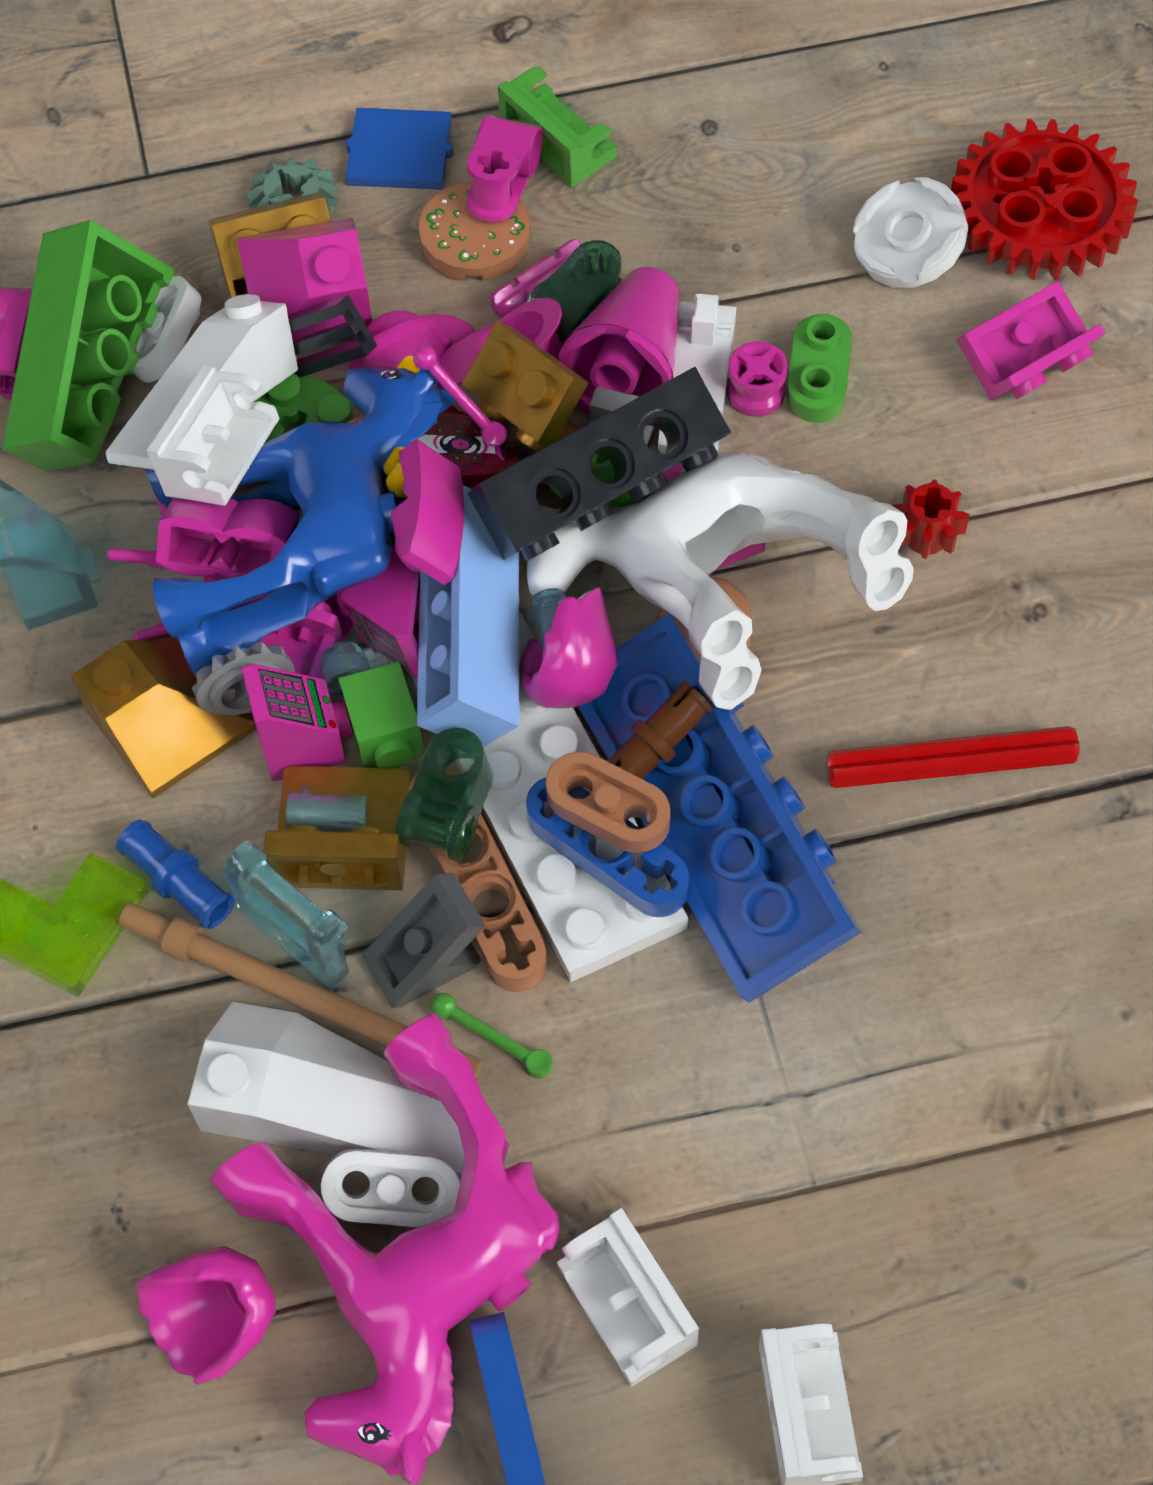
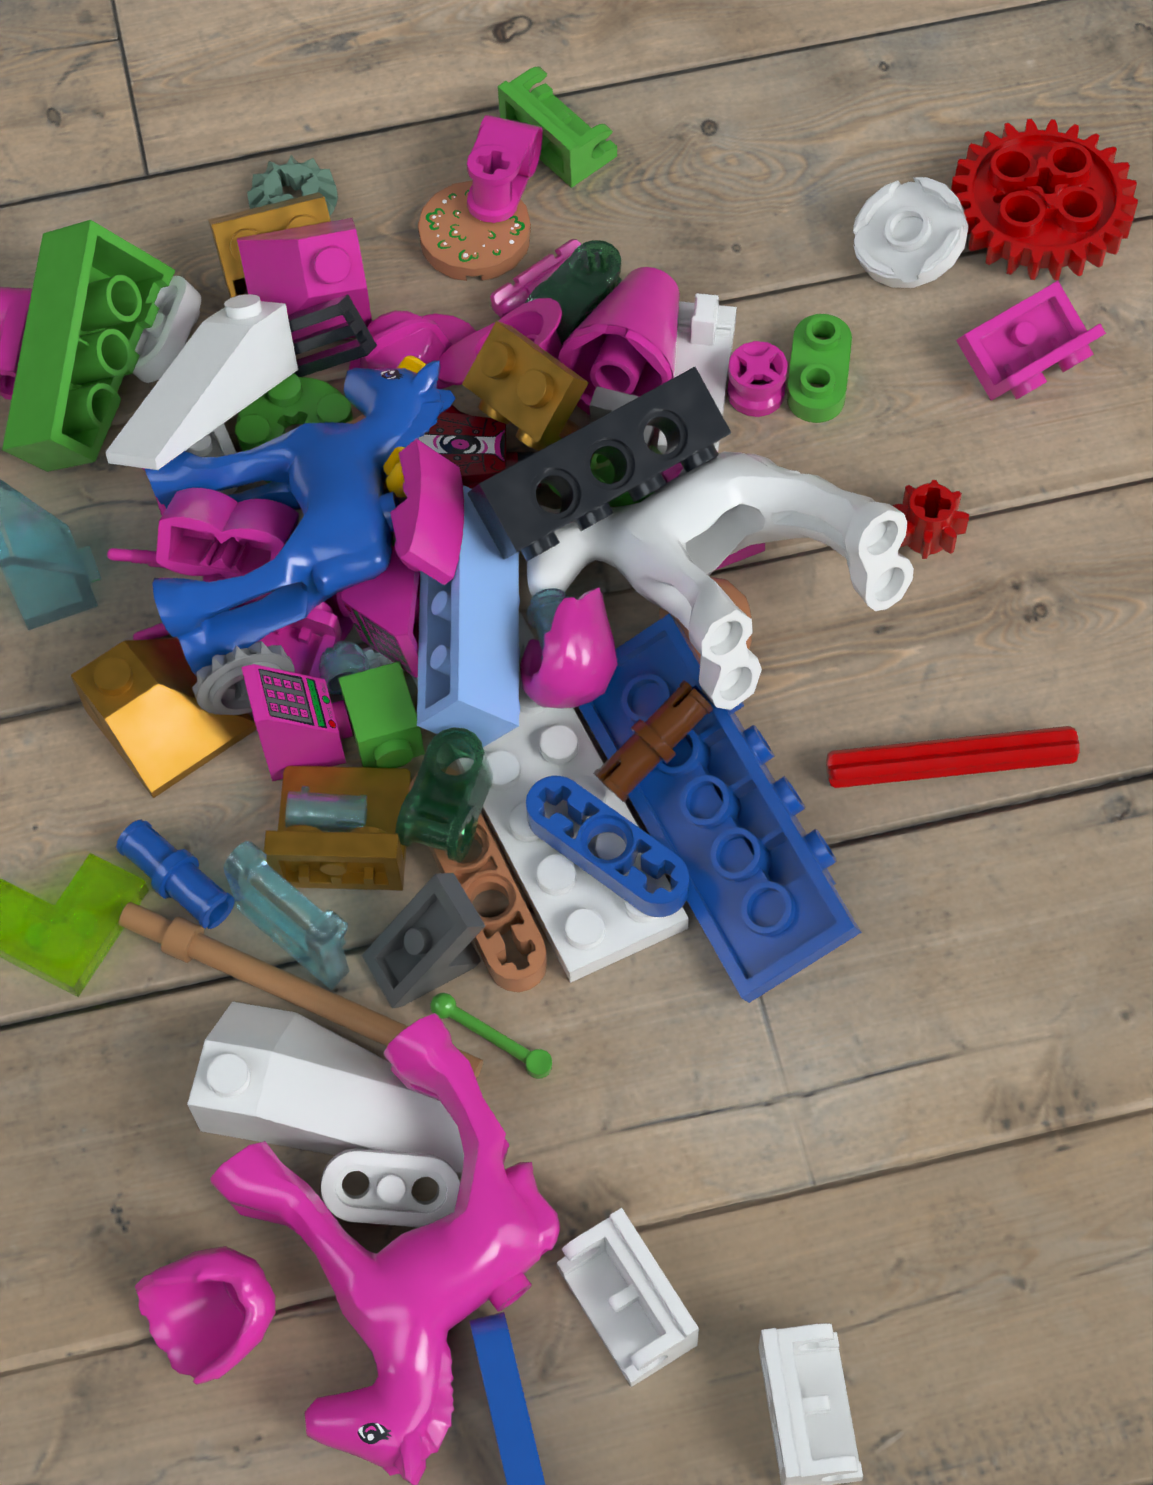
white hinge [146,364,280,506] -> none
blue piece [345,108,453,190] -> none
dark pink hinge [413,346,507,447] -> none
nougat plate [546,752,670,853] -> none

